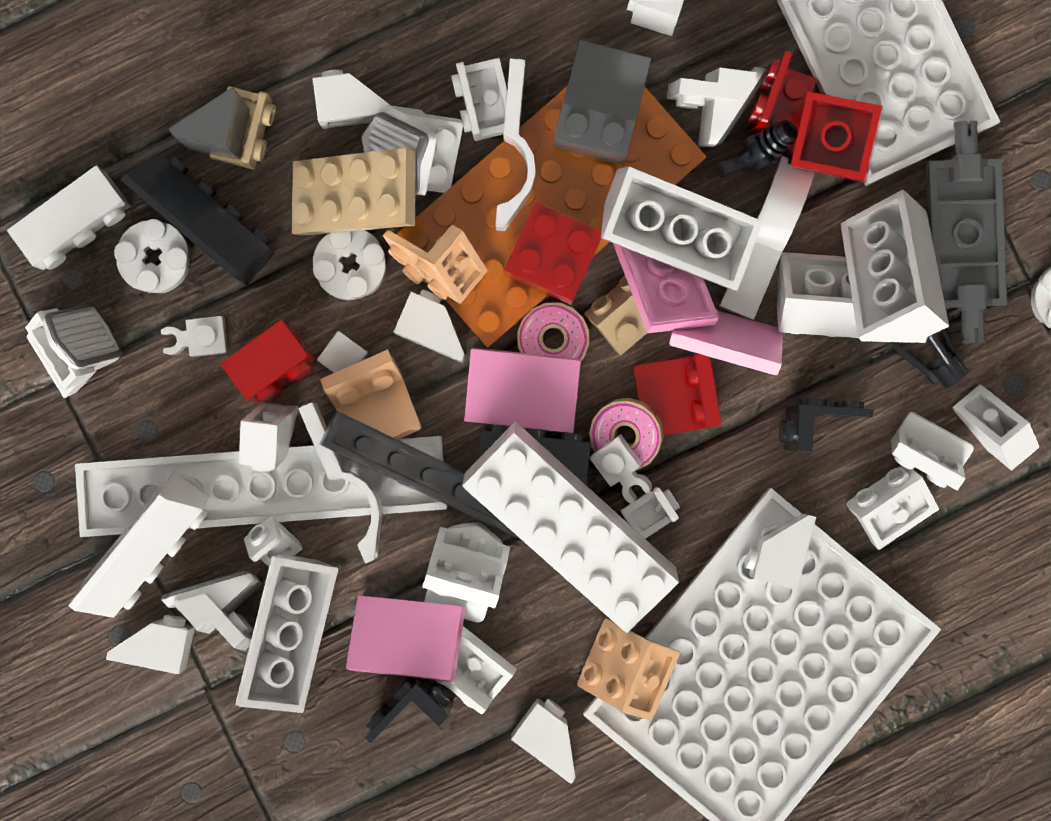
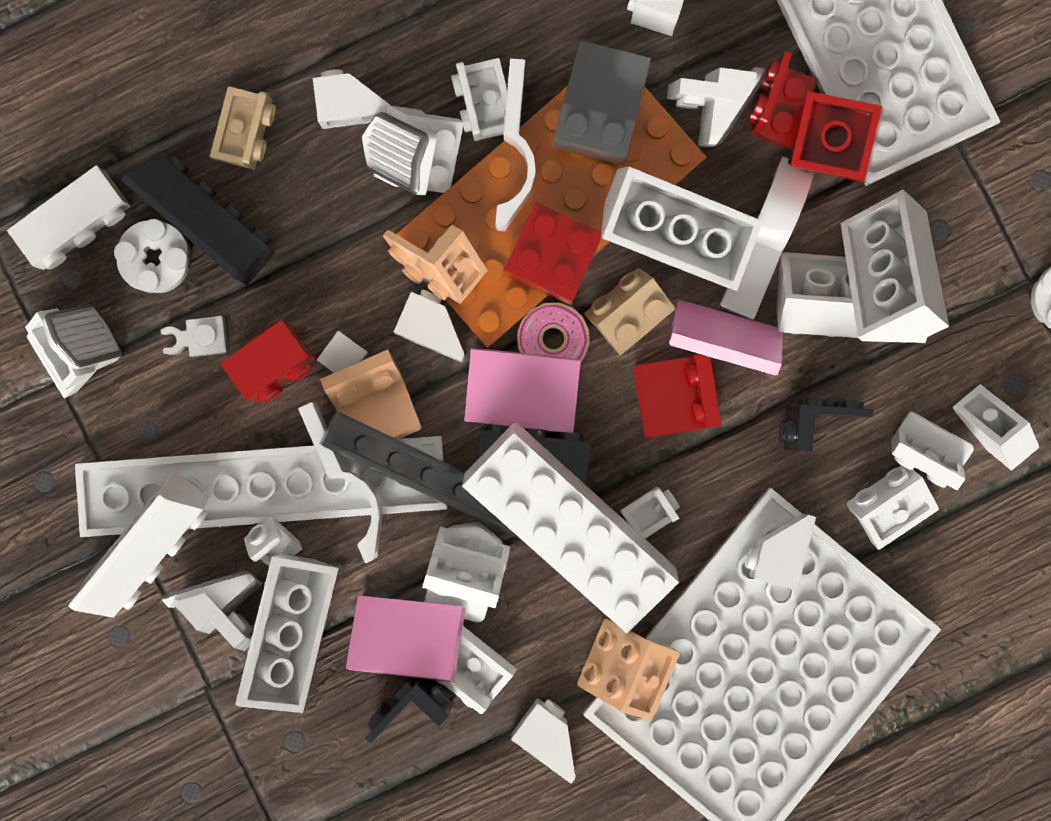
white slope [106,615,195,674] -> none
dark grey slope [168,87,250,160] -> none
white slope [239,402,298,472] -> none
tan plate [292,147,416,236] -> none
white plate [313,230,387,301] -> none
tile [589,398,664,471] -> none
white plate [589,434,652,504] -> none
bright pink tile [613,243,719,333] -> none
black piece [716,120,798,178] -> none
black plant [892,328,969,388] -> none
dark grey plate [925,121,1007,344] -> none

